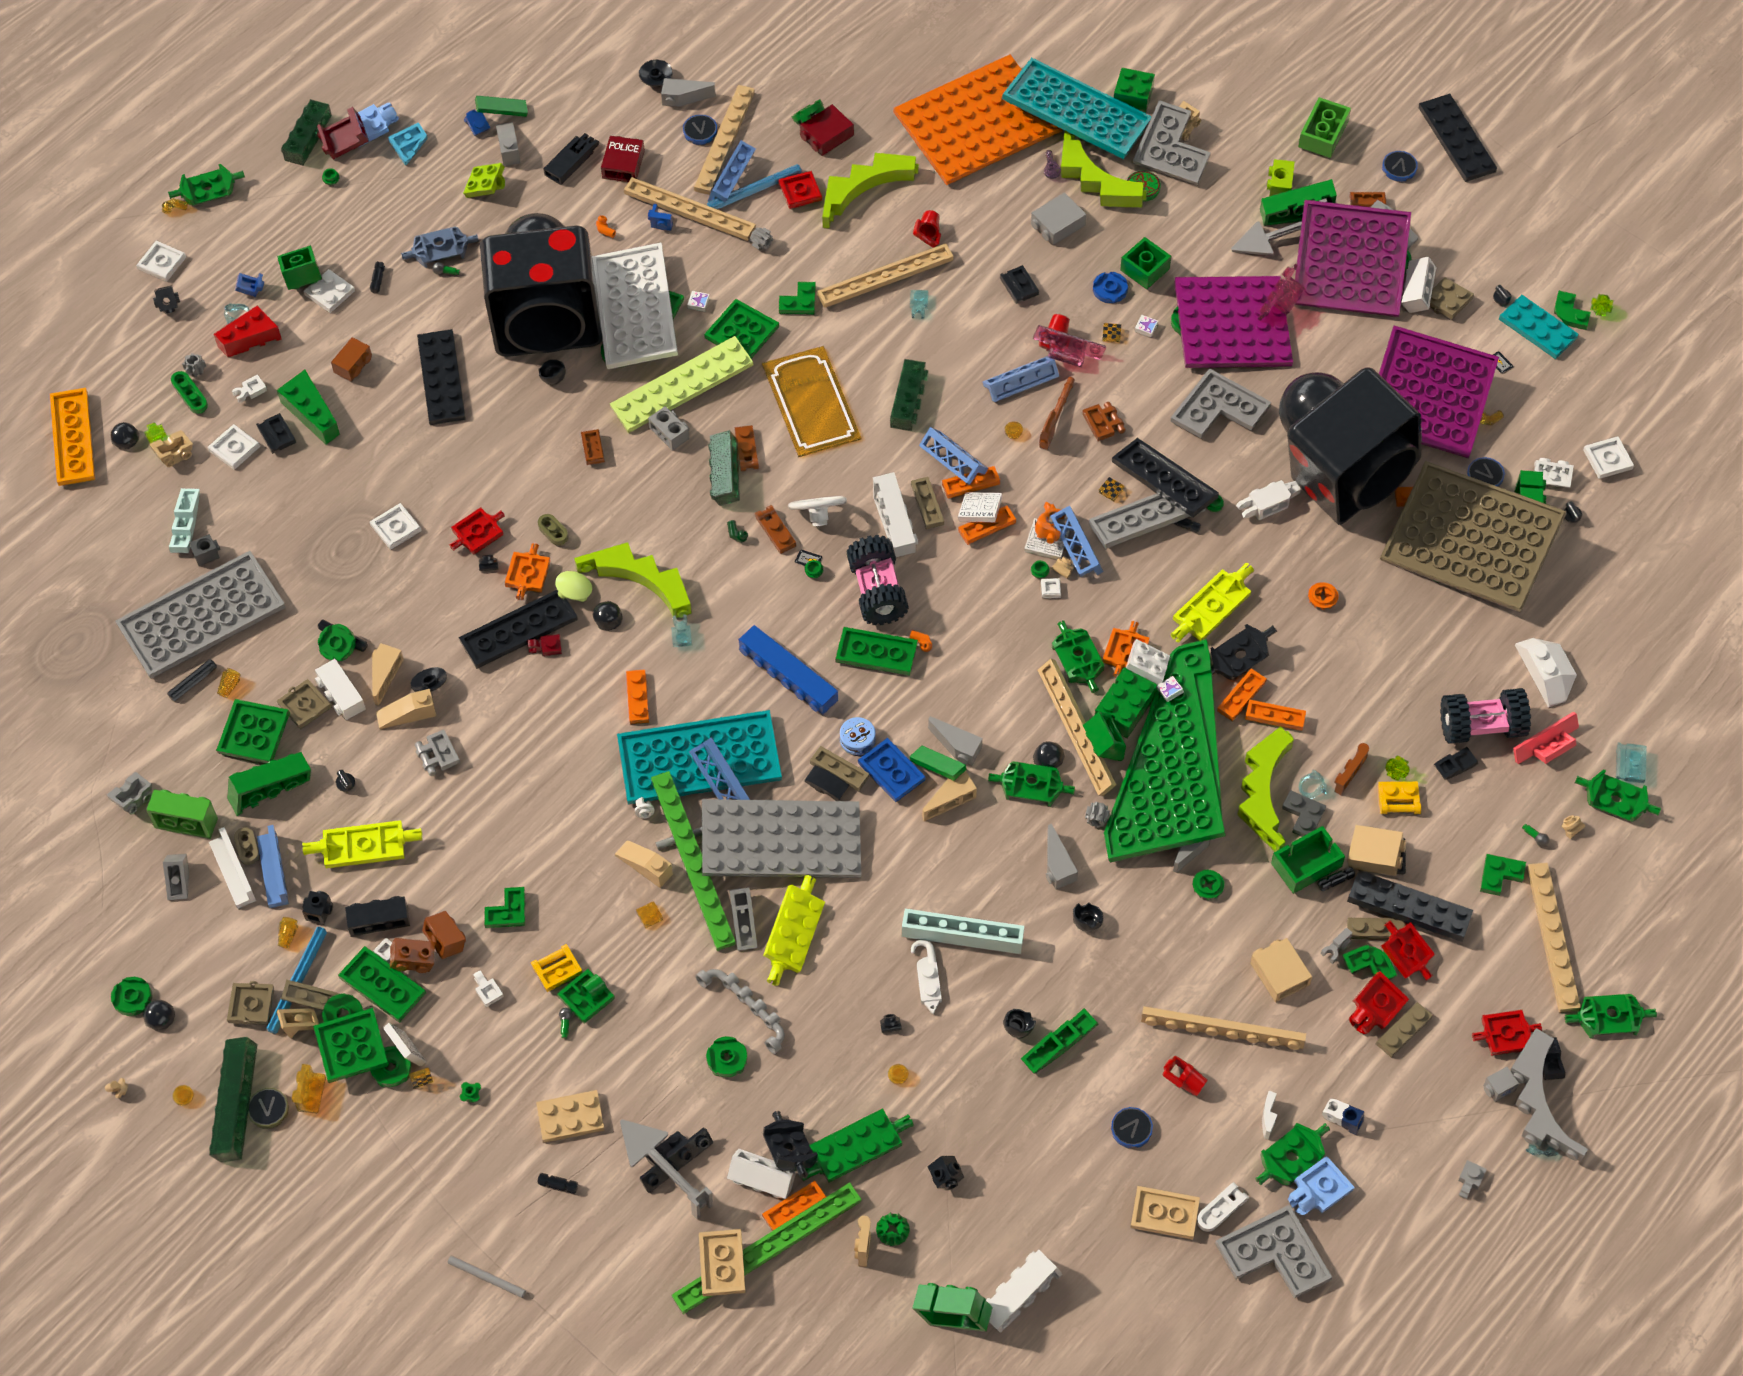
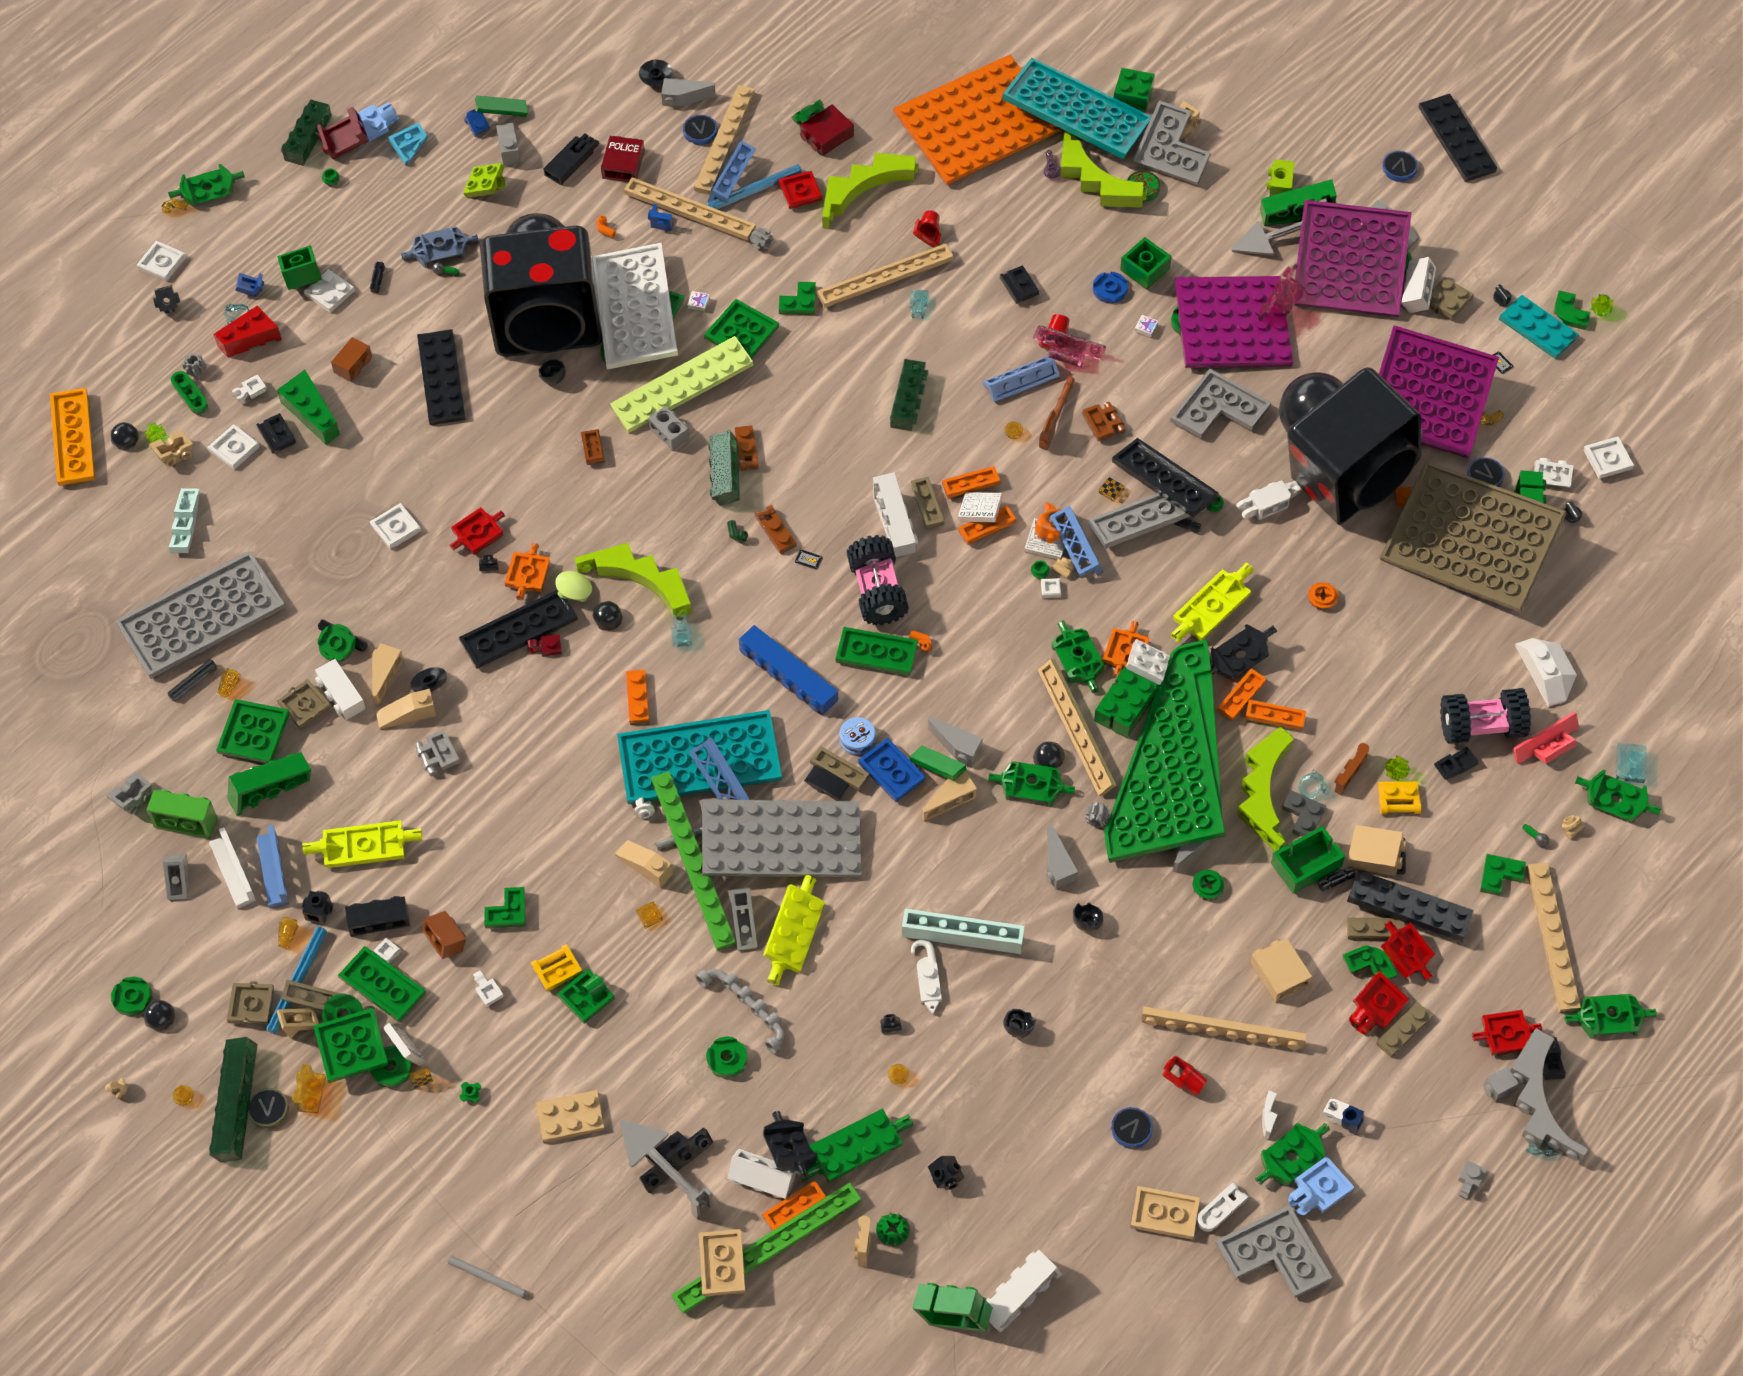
dark grey brick [189,534,221,566] -> none
dark tan plate [234,827,260,865] -> none
black plate [336,770,355,792] -> none
dark orange brick [390,938,435,973] -> none
black axle [537,1173,578,1194] -> none
olive plate [538,514,568,545] -> none
piece [559,1007,573,1039] -> none
clear yellow piece [762,346,861,457] -> none
white piece [788,496,847,526] -> none
green plate [805,560,823,578] -> none
medium blue fence [919,427,988,484] -> none
green slope [1021,1008,1099,1074] -> none
light grey brick [1031,192,1086,245] -> none
green slope [1083,712,1126,761] -> none
clear yellow tile [1102,323,1122,342] -> none
white tile [1157,676,1184,702] -> none
bright green brick [1298,97,1351,158] -> none
light grey plate [1321,928,1352,964] -> none
dark orange plate [1349,192,1386,207] -> none

